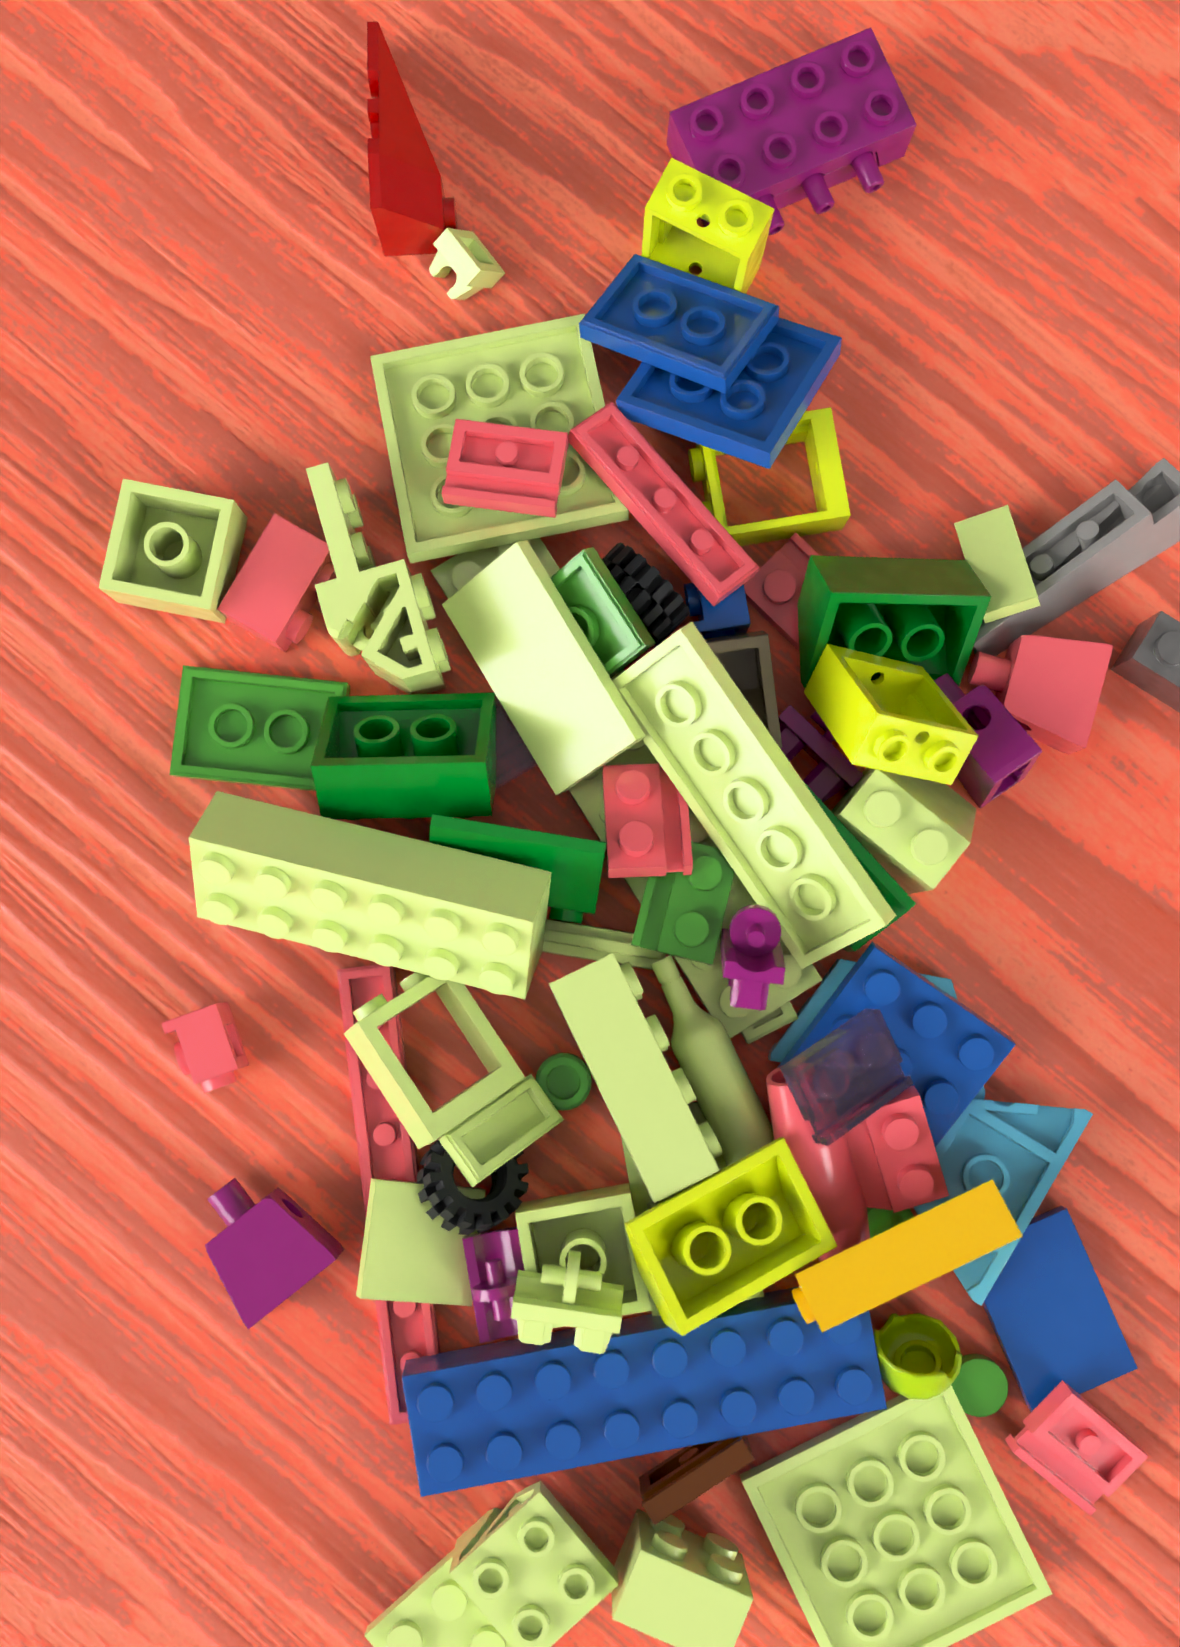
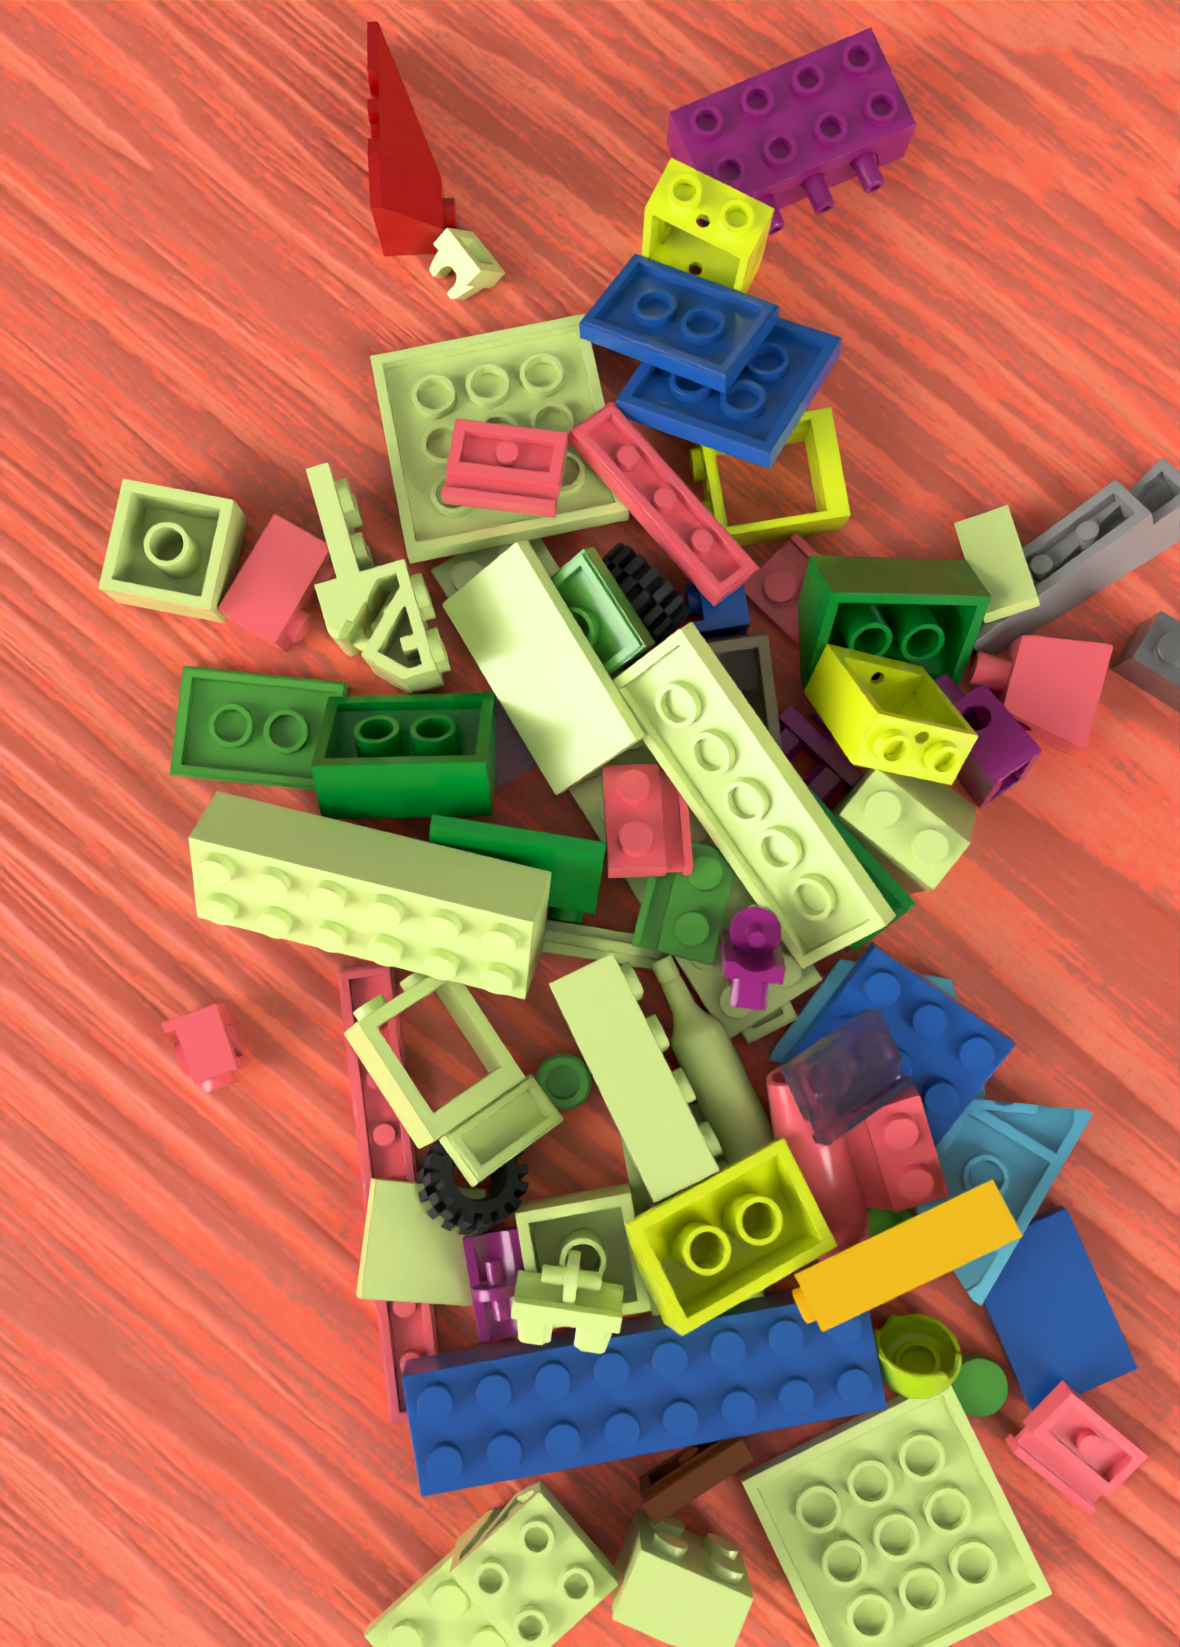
magenta torso [205,1178,345,1329] -> none

